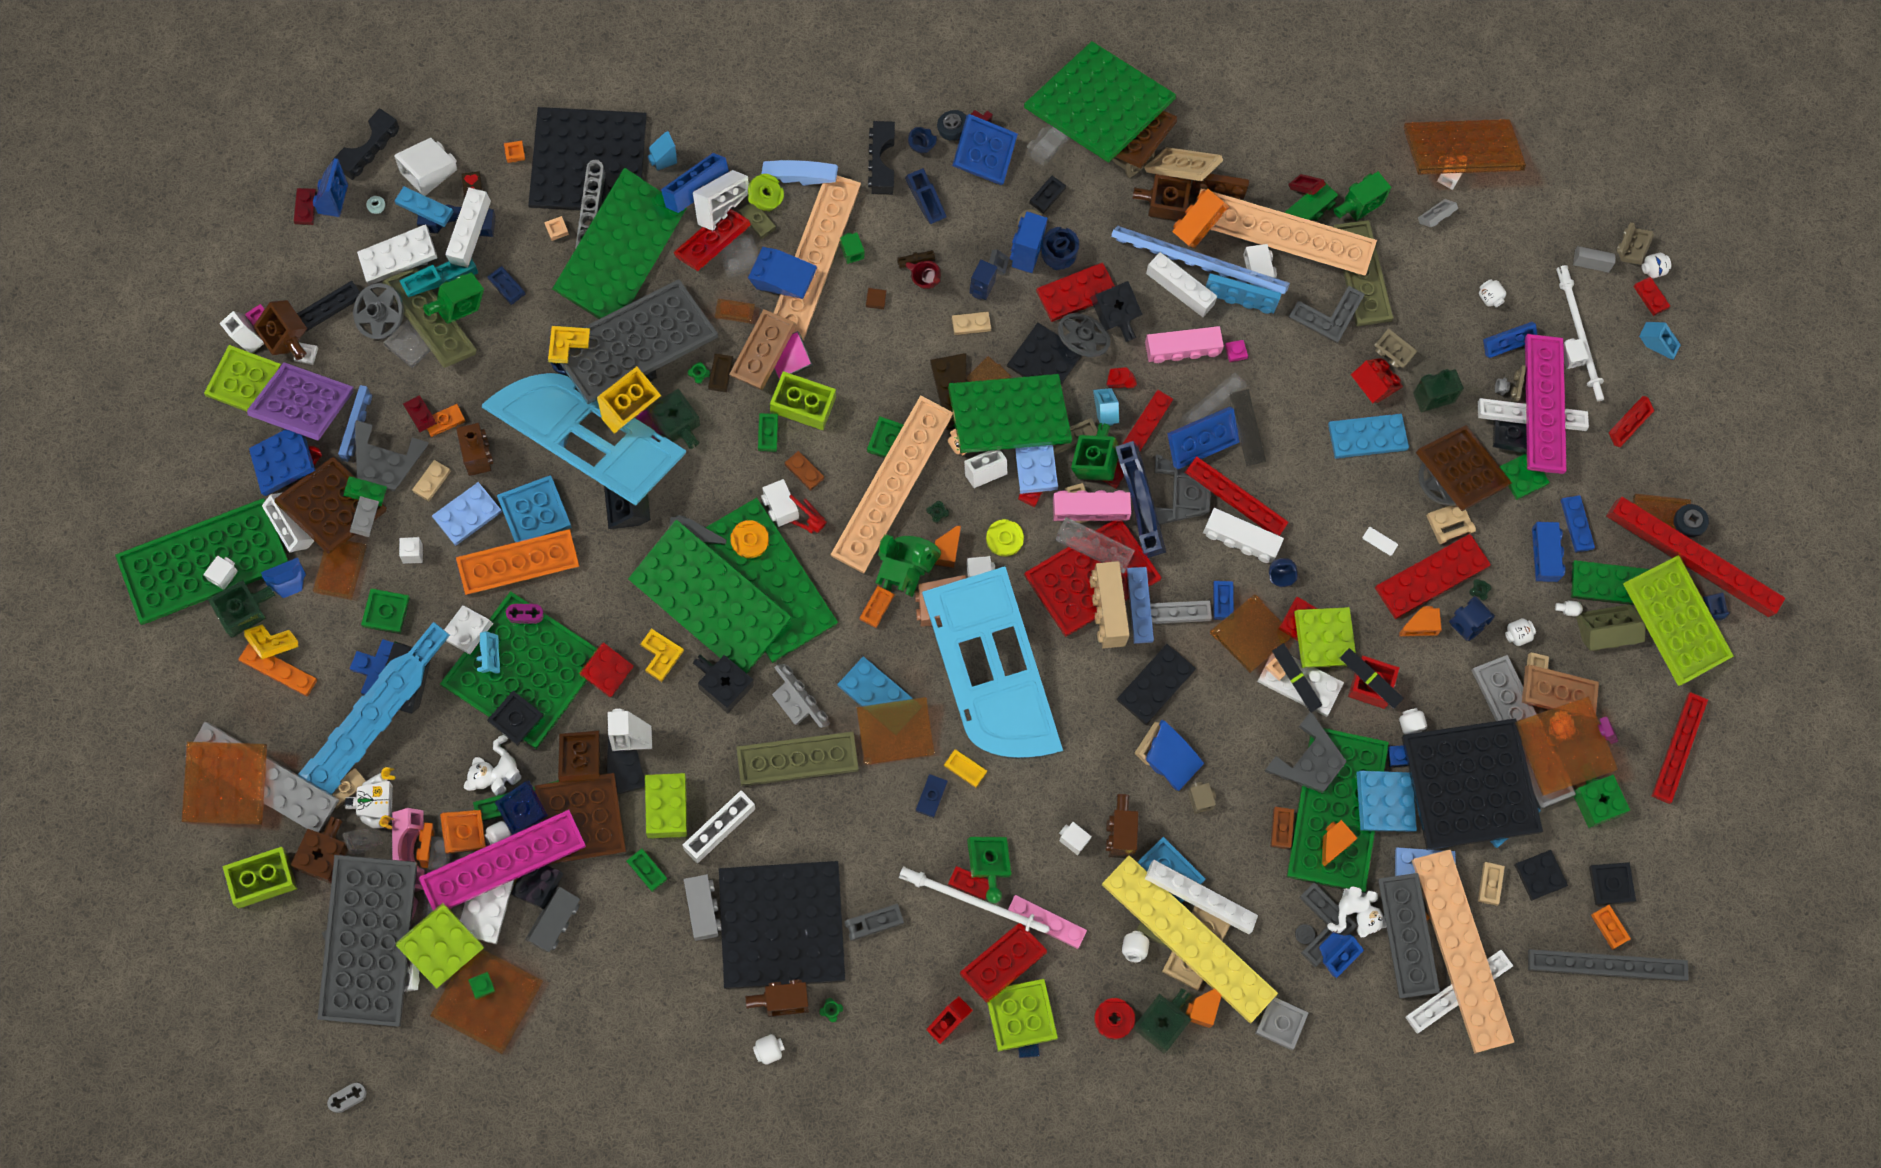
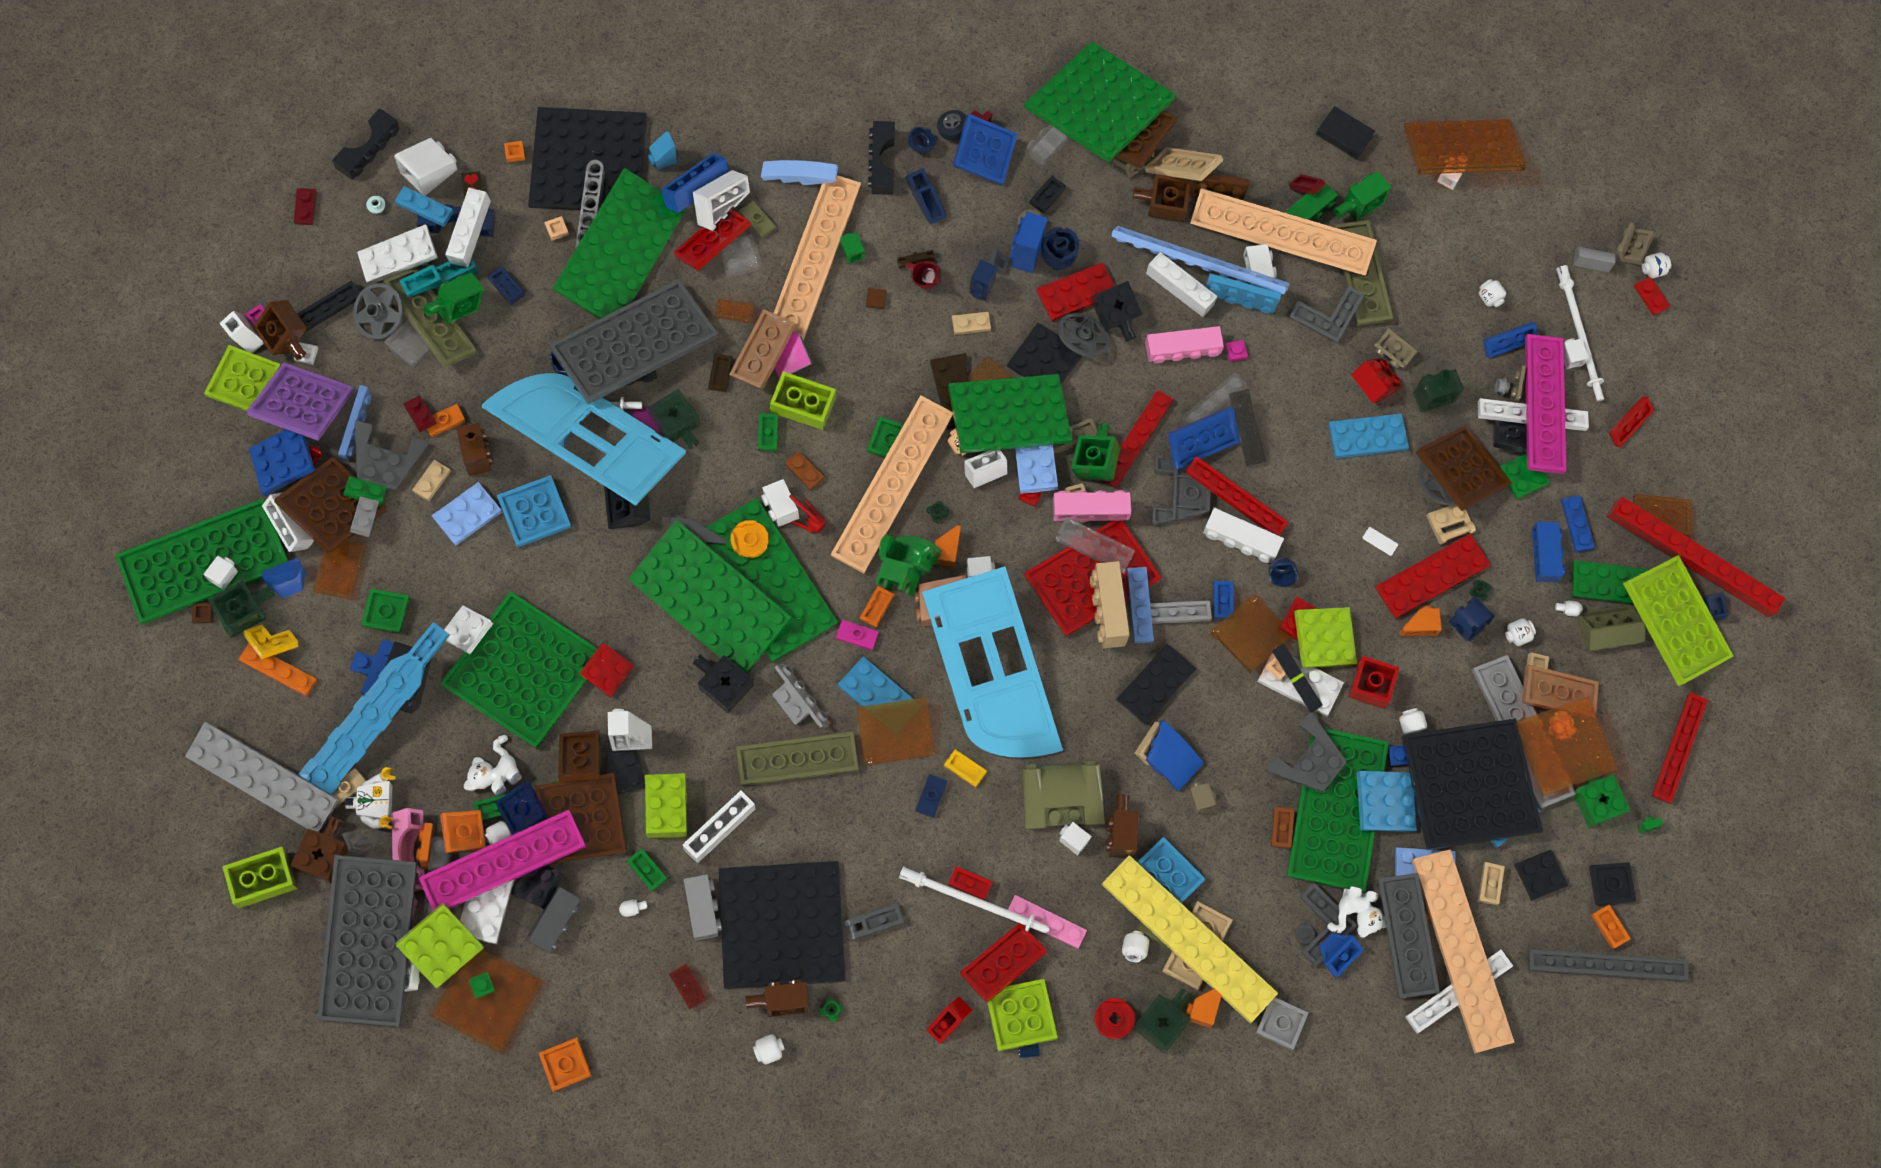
clear orange plate [182,742,267,825] -> none
blue slope [313,158,348,217] -> none
light grey beam [327,1083,367,1113] -> none
white brick [399,537,423,564] -> none
orange plate [456,529,579,595] -> none
medium azure plate [477,631,500,673] -> none
black plate [487,691,544,746] -> none
magenta beam [506,604,544,624] -> none
yellow plate [548,326,590,364] -> none
yellow slope [597,366,661,434] -> none
yellow plate [640,628,684,682] -> none
green plate [688,362,710,384] -> none
lime plate [748,173,784,211] -> none
blue slope [748,247,817,299] -> none
green plate [967,837,1011,903] -> none
neon yellow tile [986,519,1024,557] -> none
medium azure slope [1093,388,1119,426] -> none
red plate [1106,367,1137,389] -> none
dark blue arch [1116,441,1166,558] -> none
white plate [1145,860,1258,934] -> none
orange brick [1172,189,1230,249] -> none
orange slope [1322,820,1357,867] -> none
black sticker [1340,648,1404,708] -> none
light grey plate [1418,199,1458,227] -> none
magenta plate [1598,716,1619,744] -> none
dark azure slope [1639,322,1681,359] -> none
black wheel [1673,504,1709,538] -> none
none -> reddish brown tile [192,602,214,623]
none -> orange plate [539,1037,592,1092]
none -> white cylinder [619,899,648,917]
none -> clear red plate [669,964,707,1010]
none -> dark pink plate [836,620,879,651]
none -> olive piece [1021,759,1105,829]
none -> black piece [1316,106,1375,160]
none -> green plate [1637,816,1664,834]

